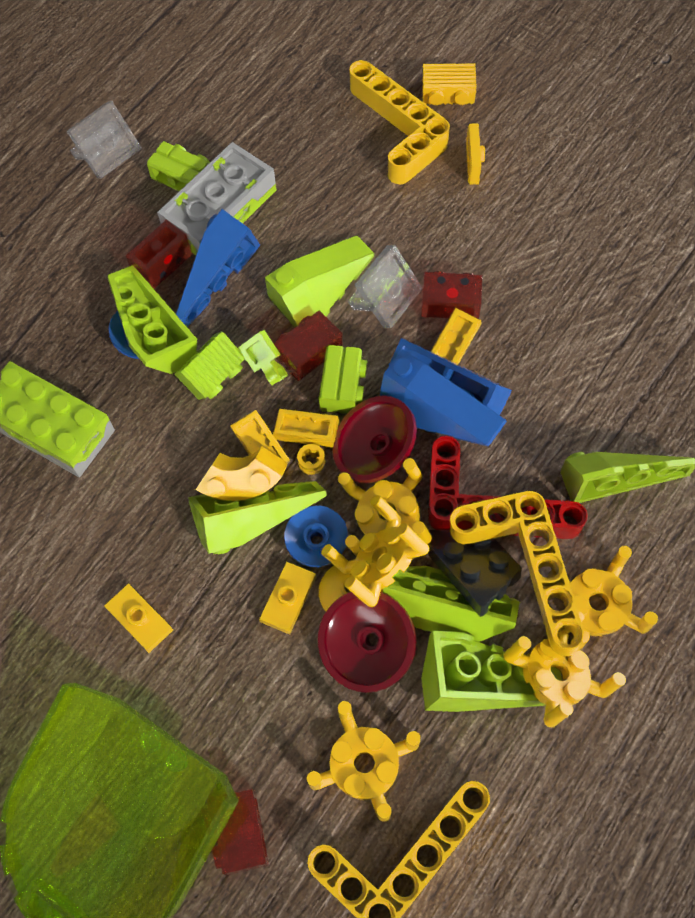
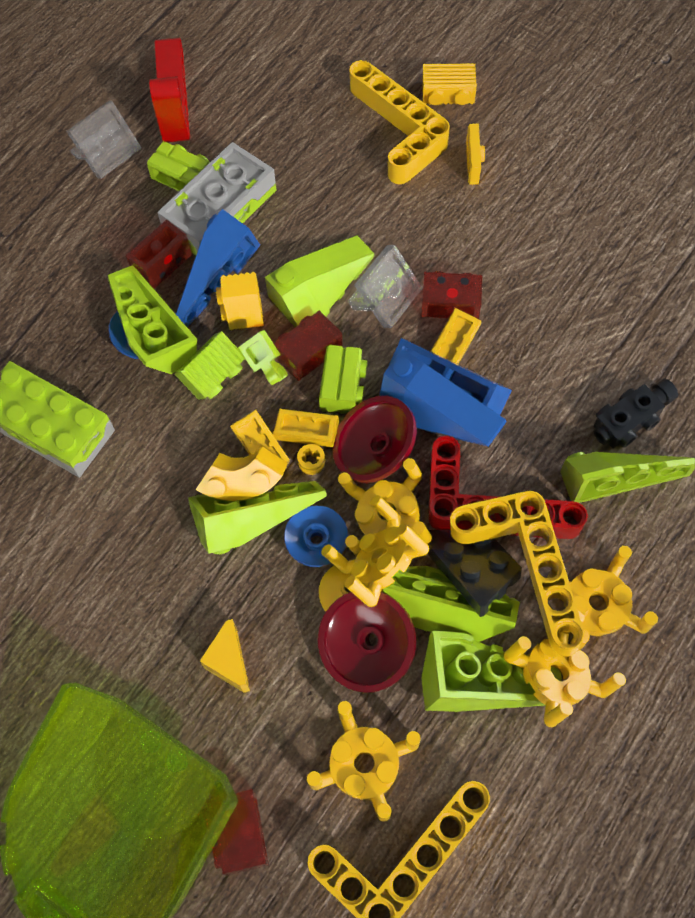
yellow plate [104,583,173,653] -> none
yellow plate [259,562,316,635] -> none
none -> red beam [149,37,190,143]
none -> yellow slope [200,619,250,693]
none -> yellow brick [216,272,264,330]
none -> black brick [593,378,679,449]

